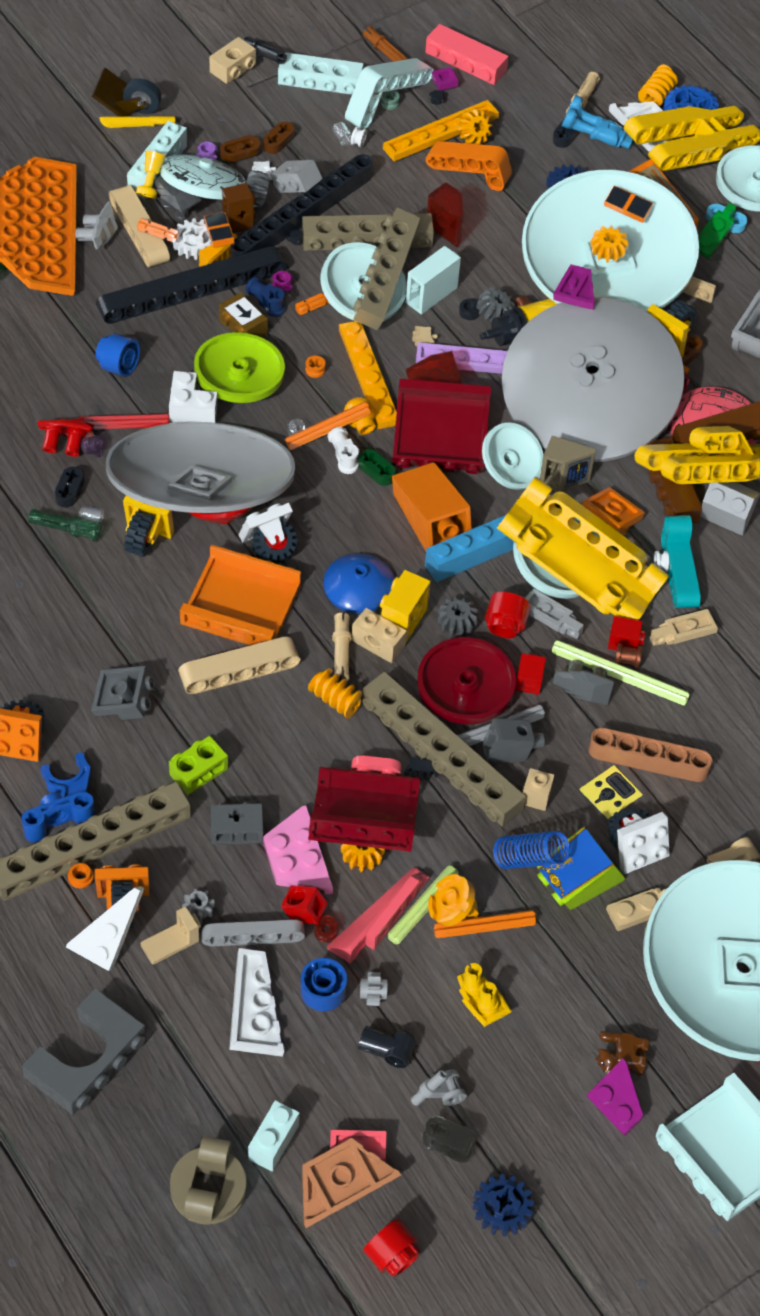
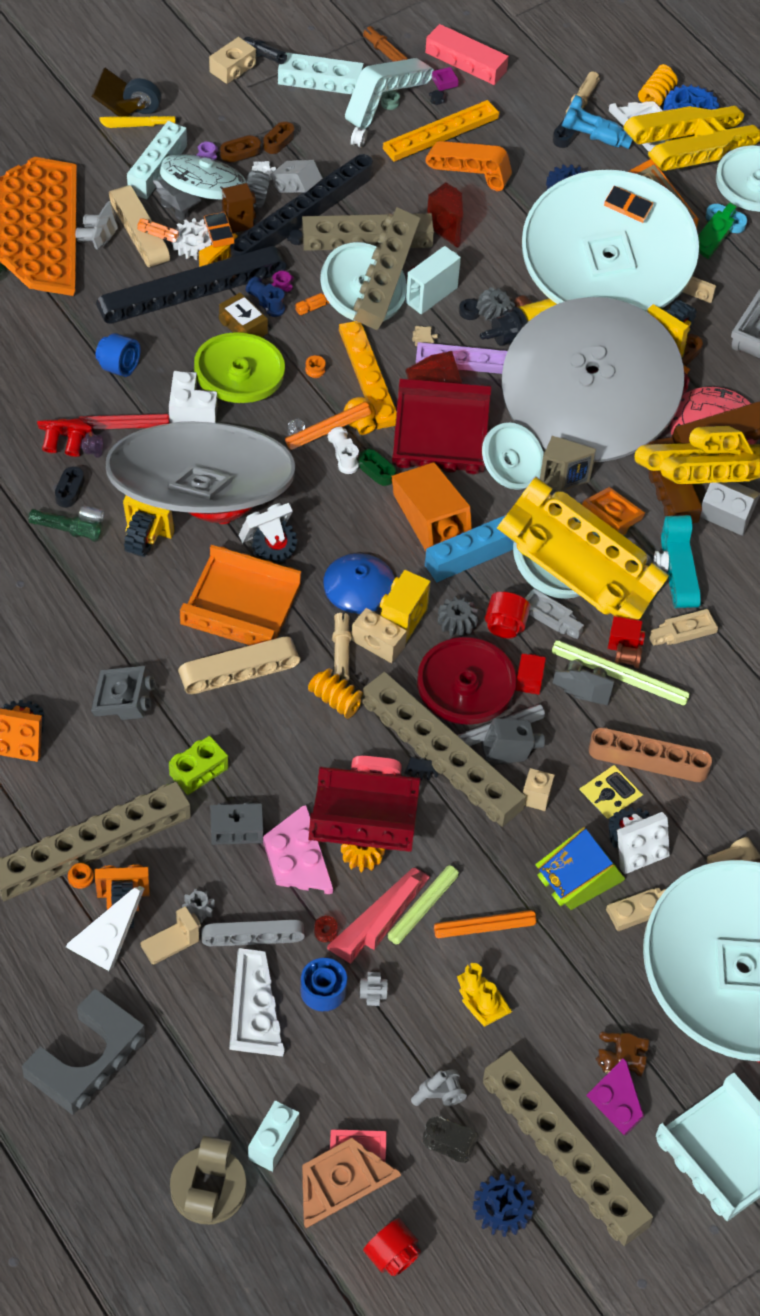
blue piece [21,753,95,843] -> none
yellow piece [136,150,166,199] -> none
red brick [281,885,328,924] -> none
clear hinge [332,122,352,146] -> none
black piece [358,1026,416,1068] -> none
light orange tile [428,874,478,926] -> none
light orange gear [456,109,493,144] -> none
blue piece [493,831,570,869] -> none
magenta wing [553,264,595,310] -> none
light orange gear [590,224,629,263] -> none
none -> dark tan brick [483,1050,653,1246]

